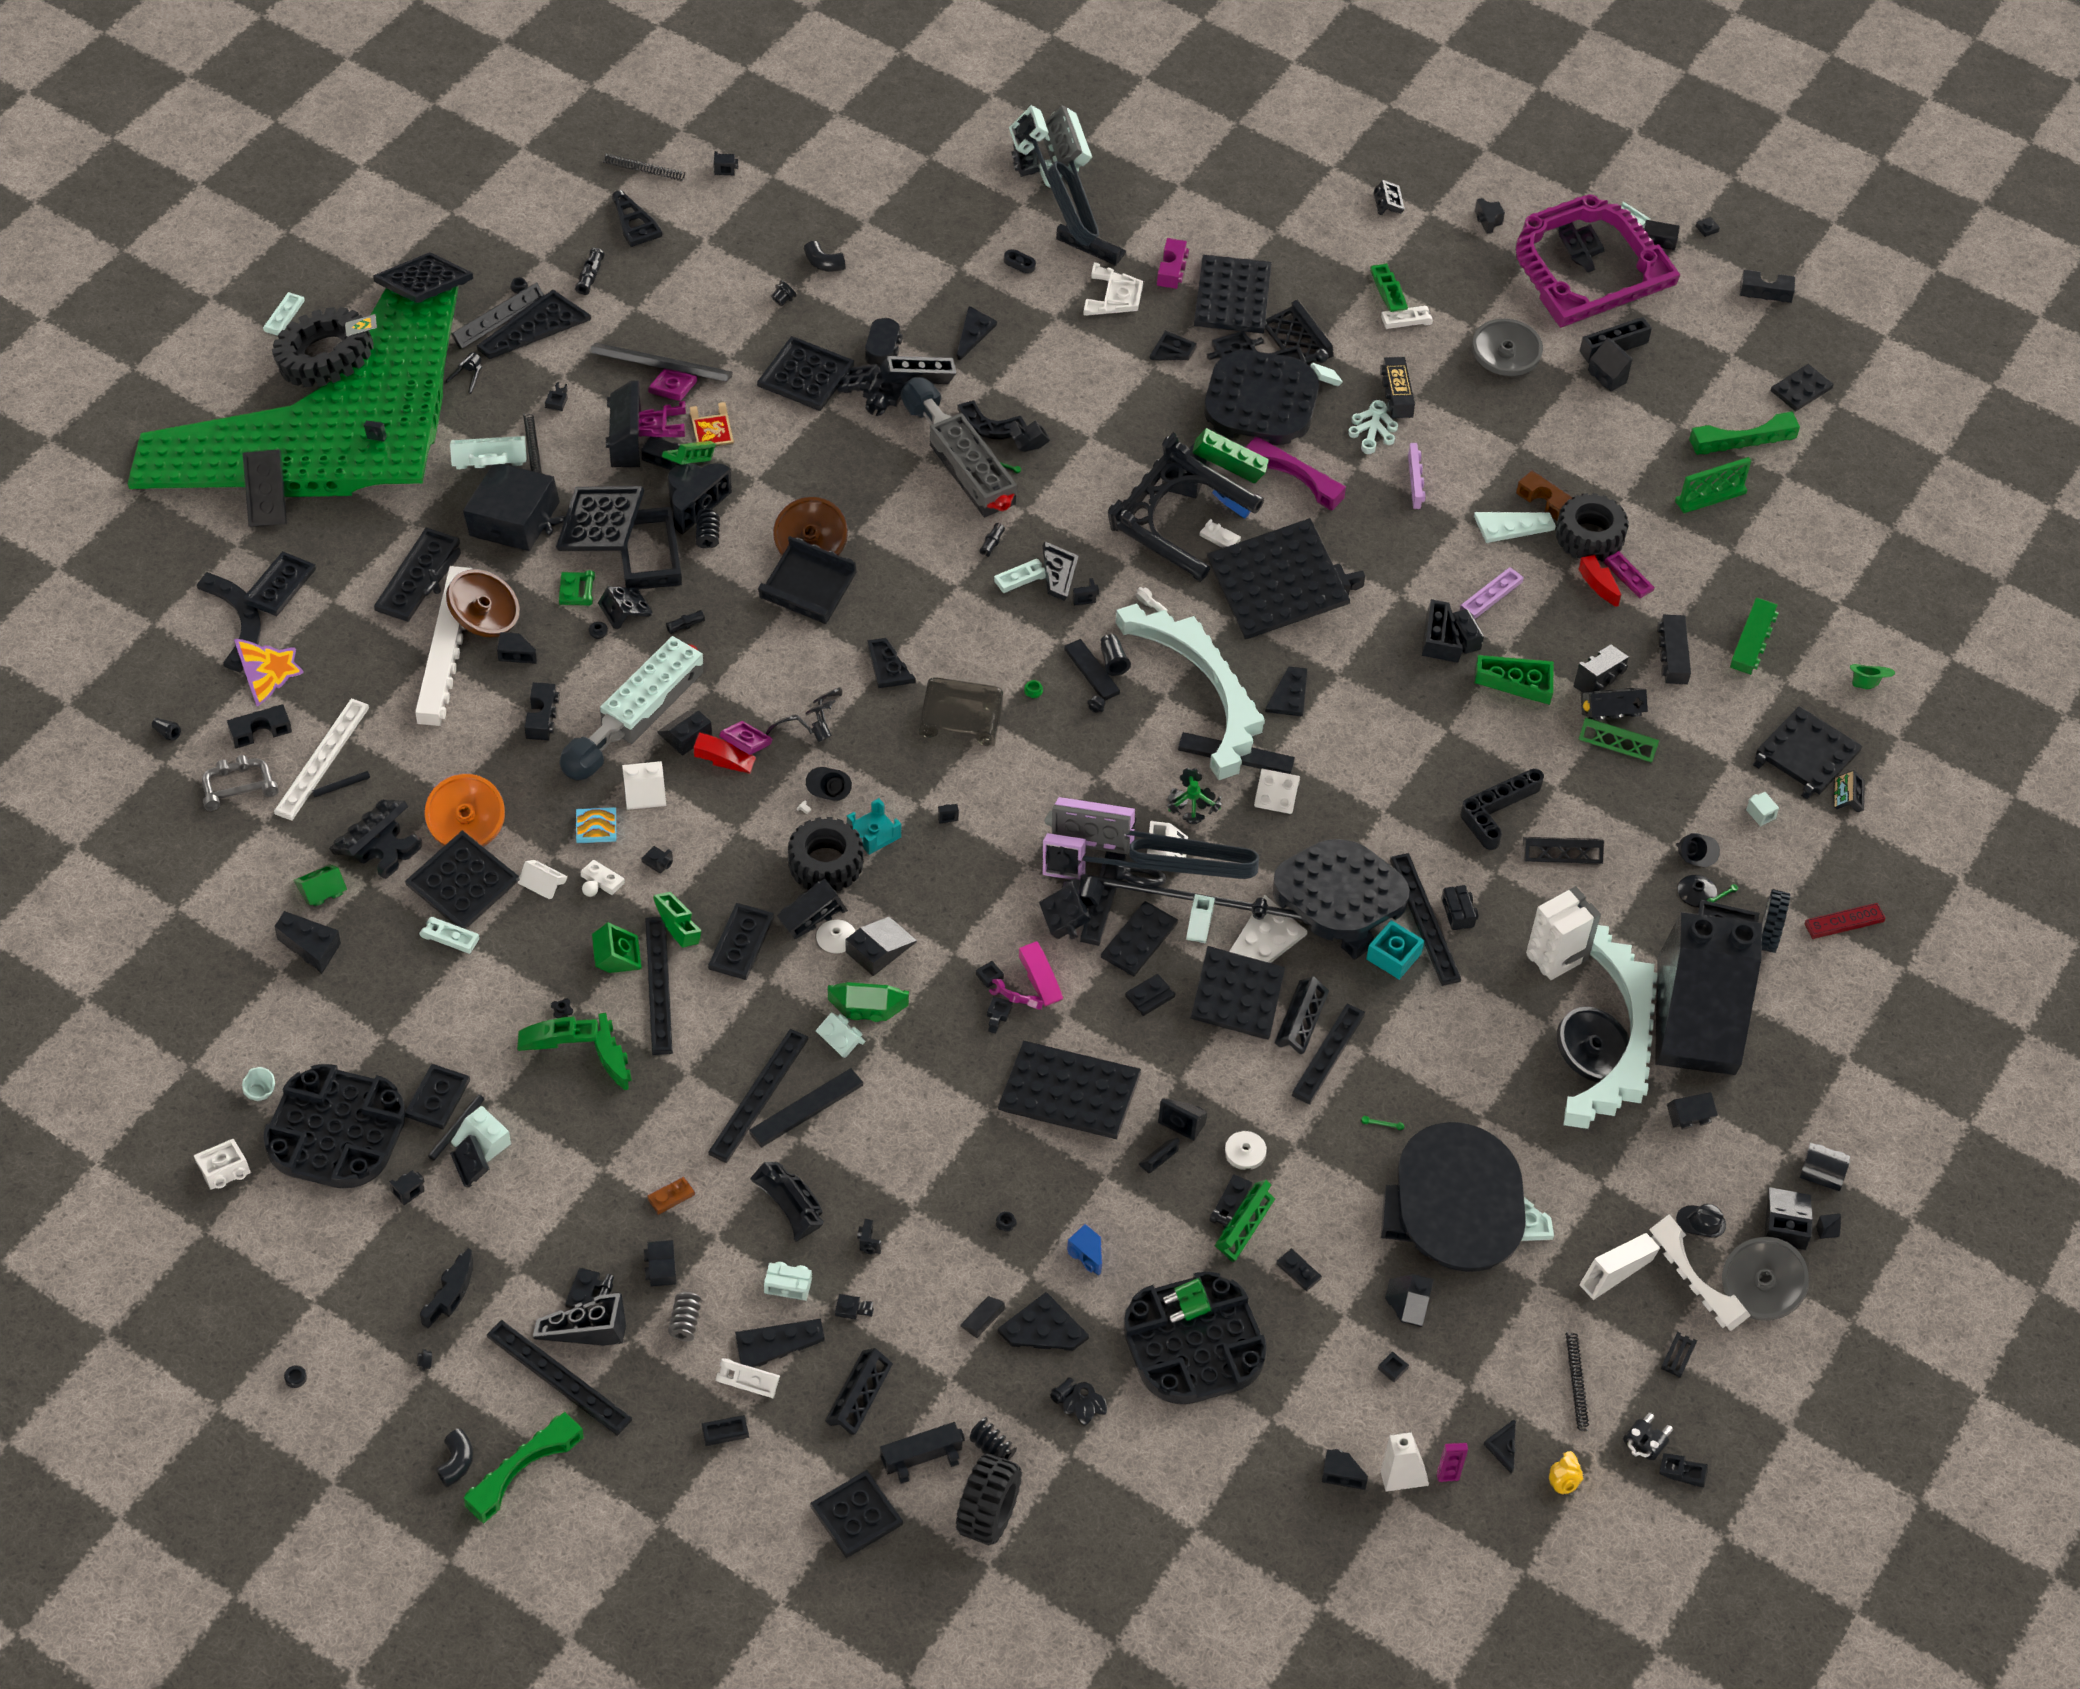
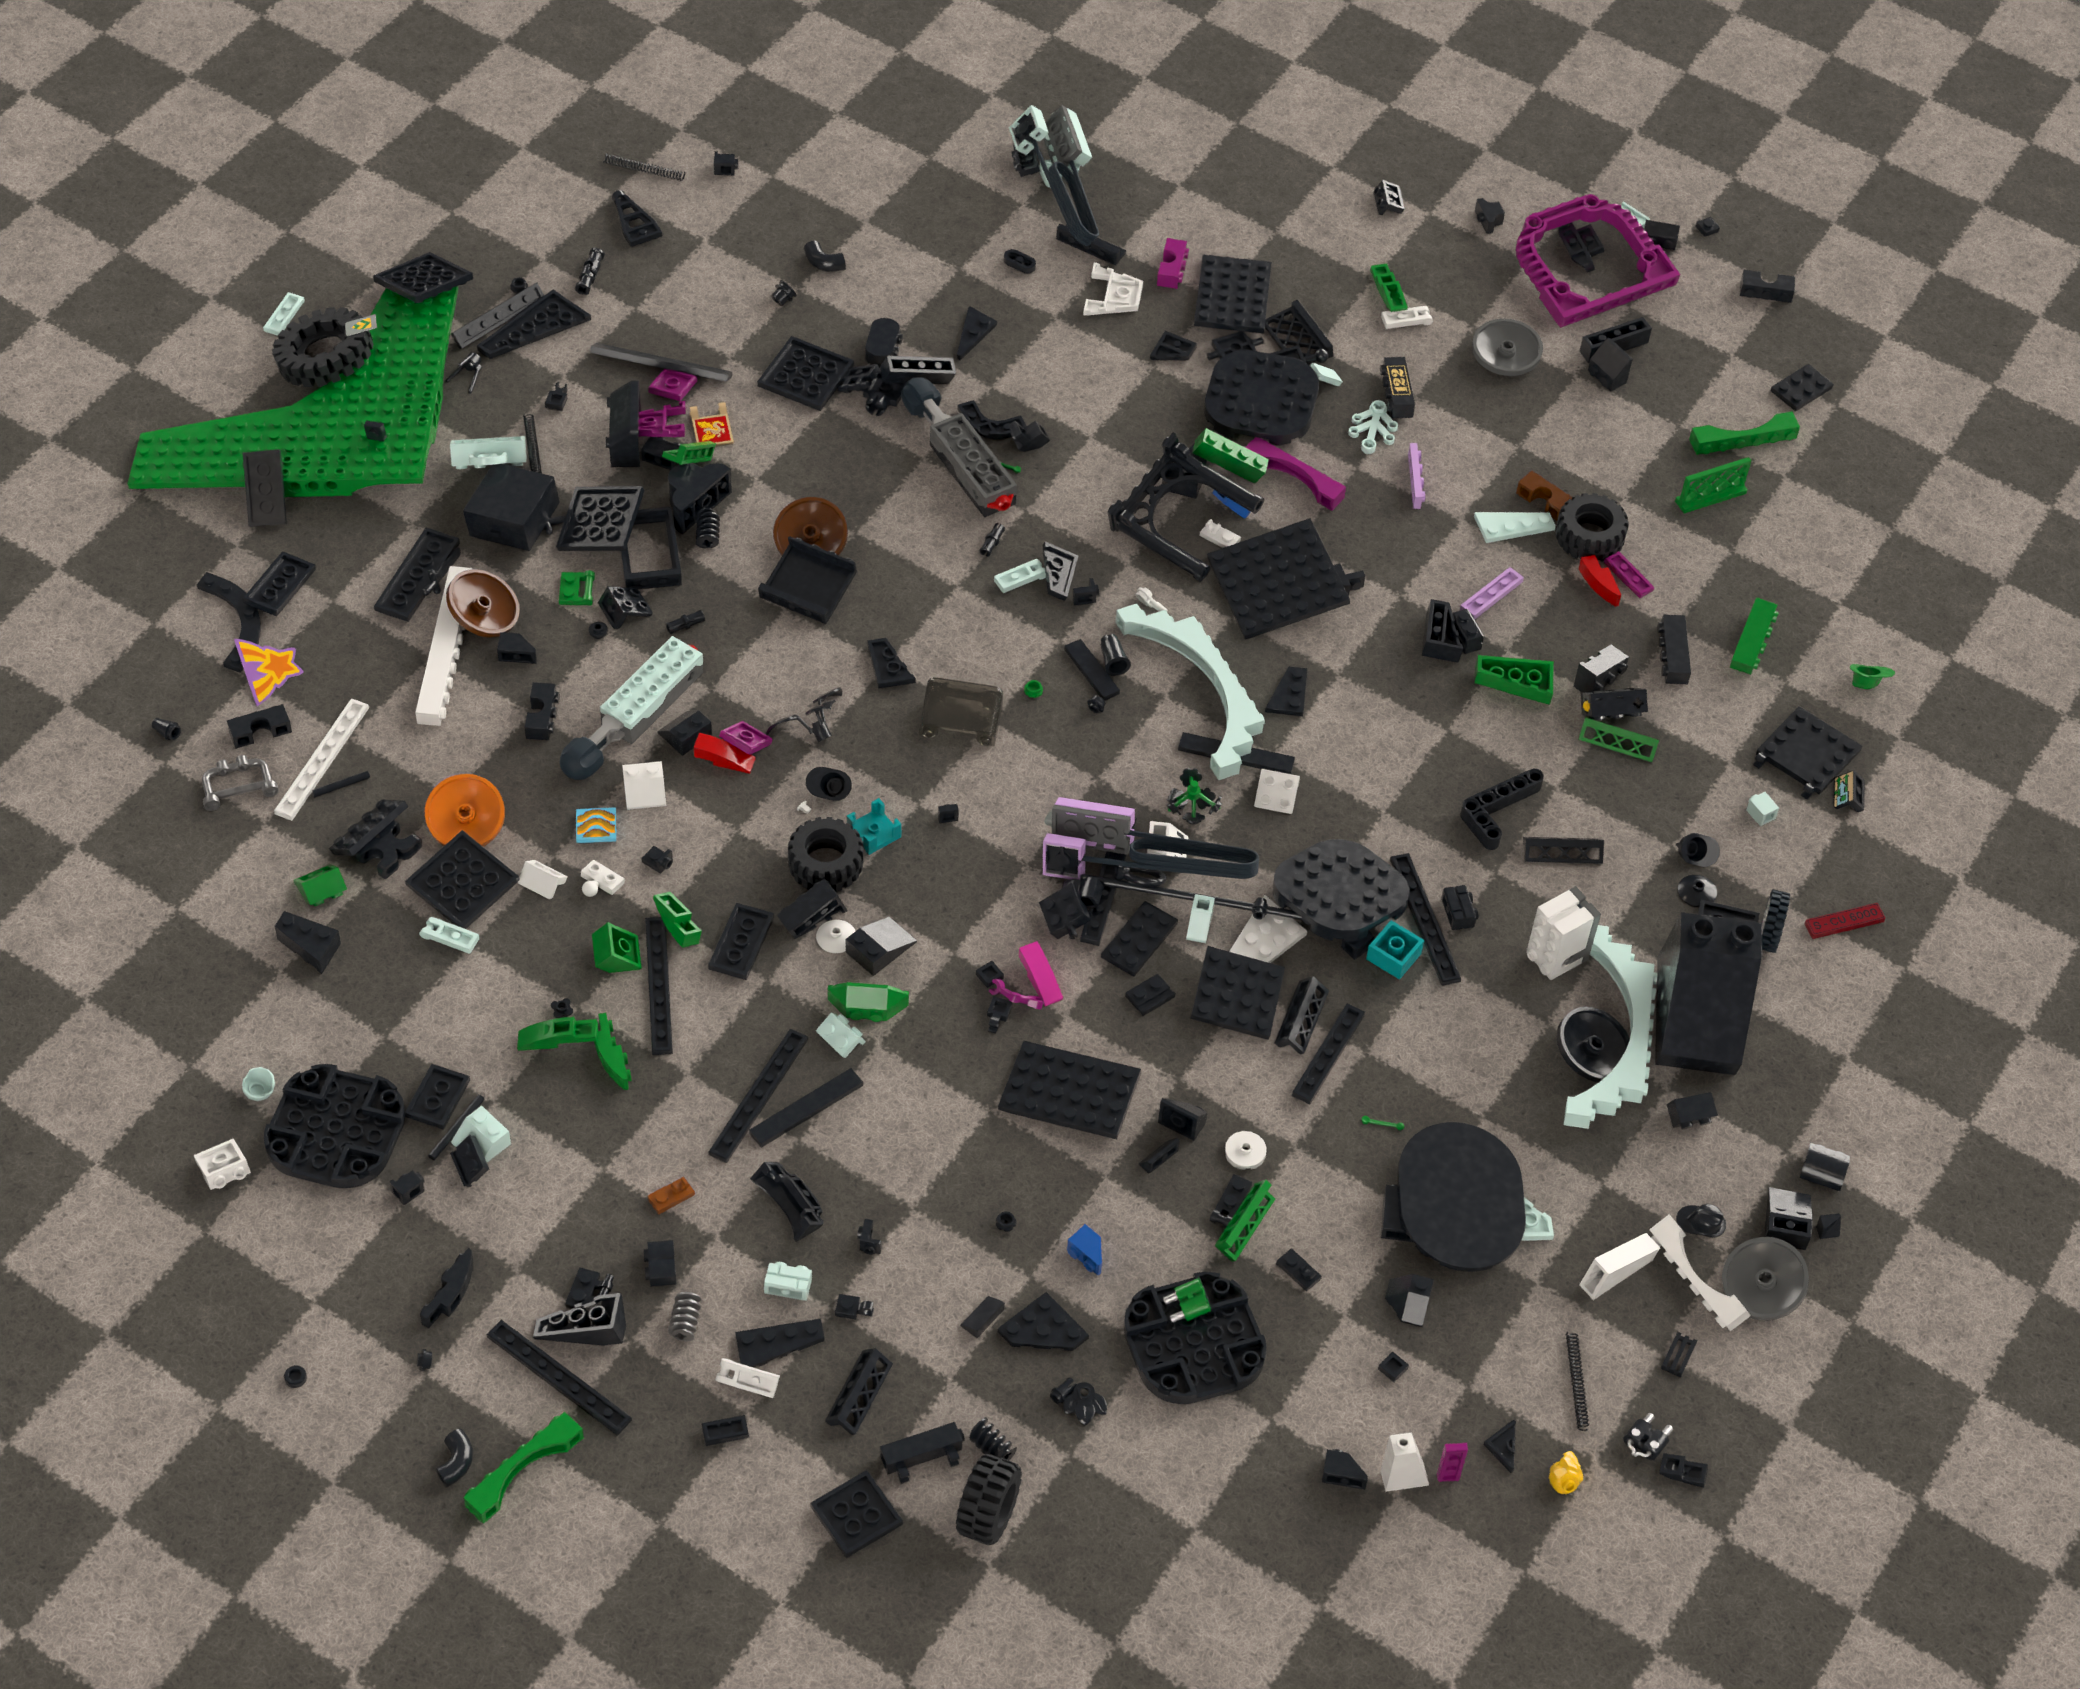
green hinge [1707,884,1738,902] -> none

